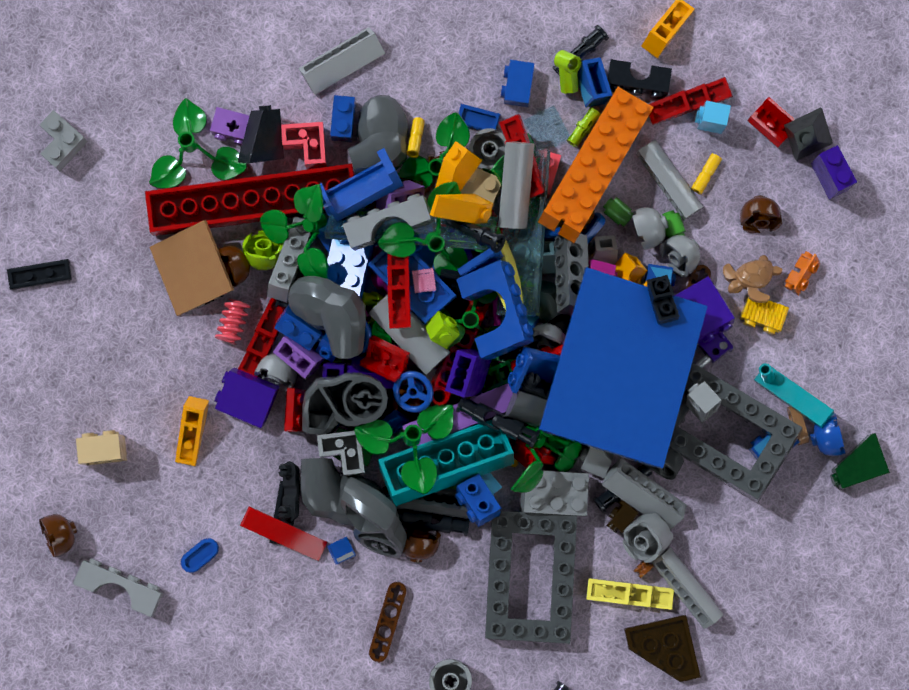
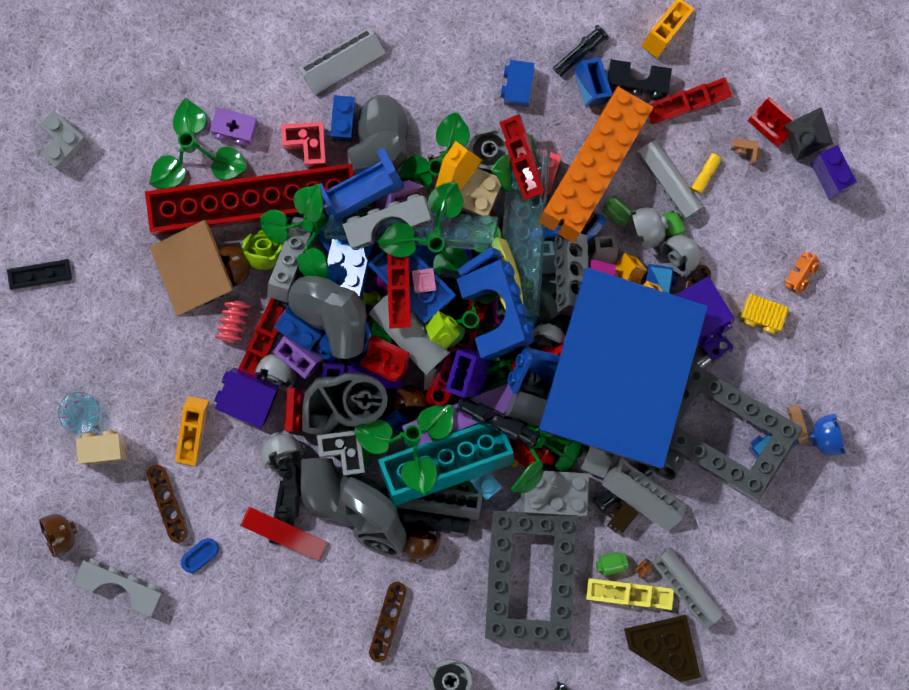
black slope [238,105,284,163] -> none
blue tile [327,536,356,565] -> none
blue piece [393,371,434,413] -> none
yellow piece [407,117,425,158] -> none
light orange slope [430,194,494,224] -> none
black pin [445,219,505,253] -> none
blue brick [455,473,501,528] -> none
blue tile [459,104,501,131] -> none
light grey brick [498,141,535,229] -> none
clear light blue piece [524,105,570,152] -> none
lime piece [554,50,582,94] -> none
lime pin [566,107,601,148] -> none
light grey brick [623,513,673,563] -> none
black slope [647,275,680,325] -> none
light grey brick [685,381,722,423] -> none
medium azure brick [695,101,731,134] -> none
medium nougat animal [723,255,783,303] -> none
reddish brown cylinder [740,195,782,233] -> none
teal piece [754,363,835,428] -> none
dark green slope [830,433,890,489] -> none
none -> clear light blue dish [58,392,100,434]
none -> reddish brown beam [147,465,188,543]
none -> light grey cylinder [261,432,304,472]
none -> bright green brick [596,552,628,577]
none -> nougat bracket [730,138,761,165]

